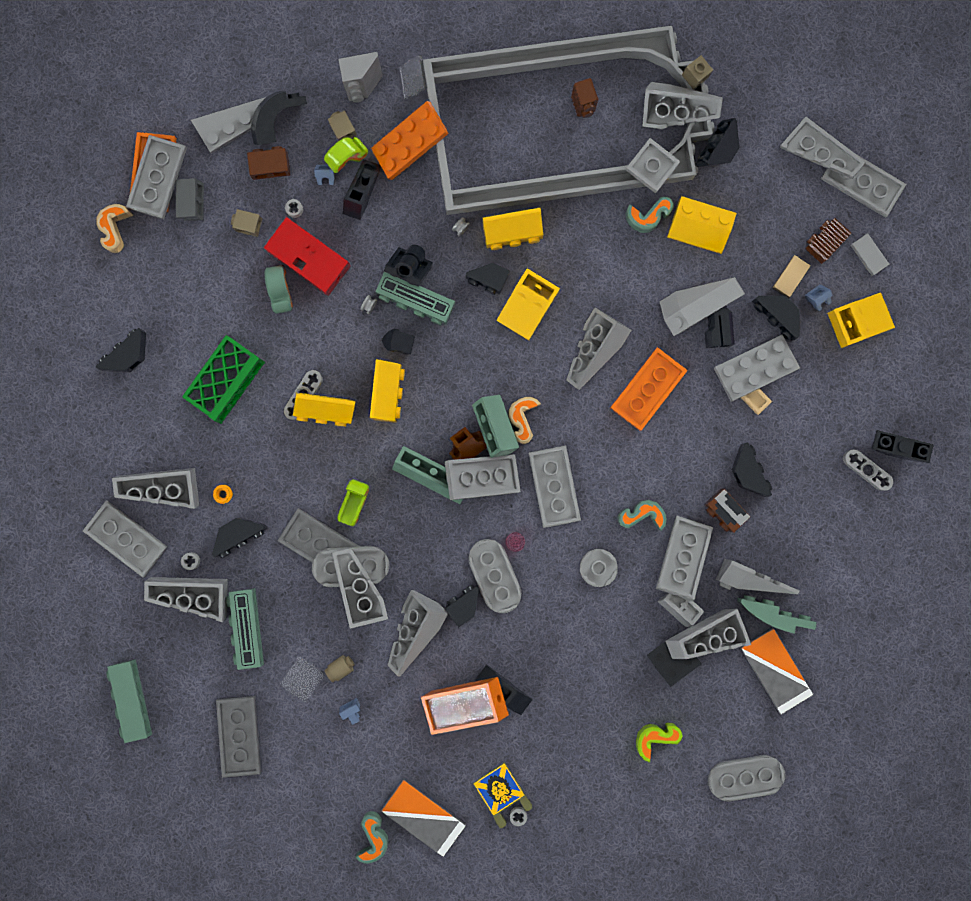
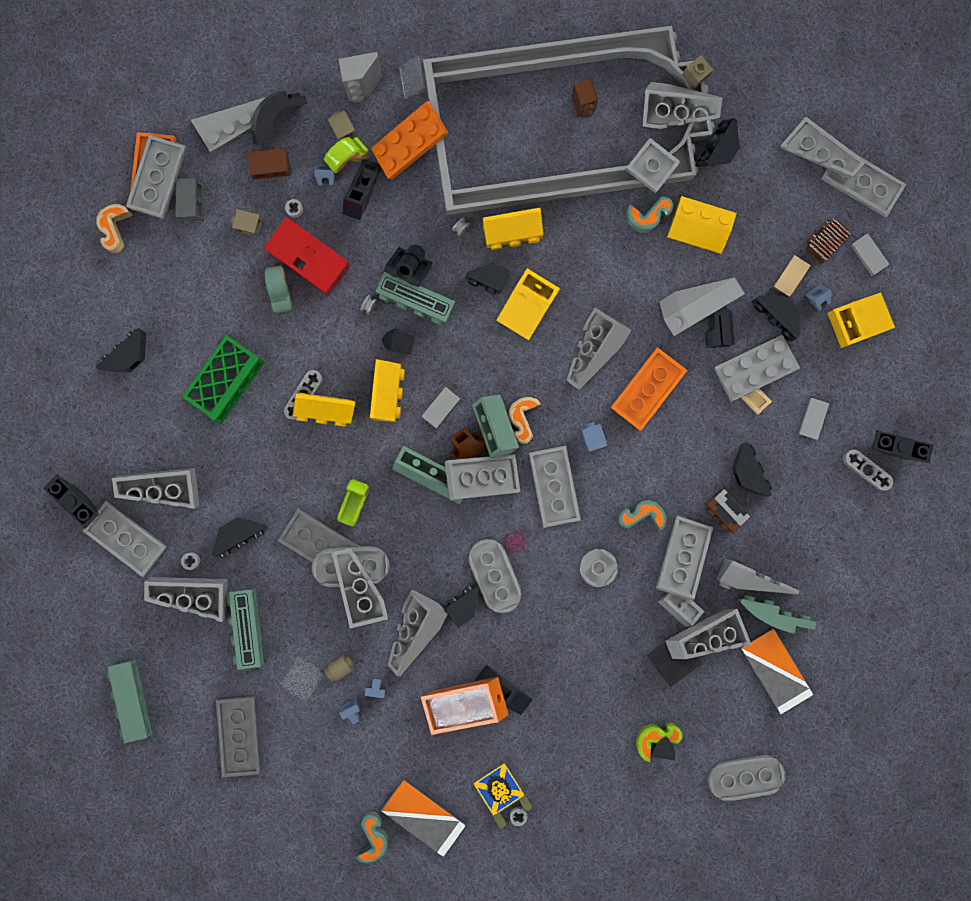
light orange plate [213,485,233,504] -> none
none -> black slope [43,475,99,529]
none -> sand blue tile [365,679,386,699]
none -> light grey tile [422,387,460,429]
none -> sand blue brick [581,422,608,452]
none -> black tile [651,736,675,760]
none -> light grey tile [798,398,829,440]

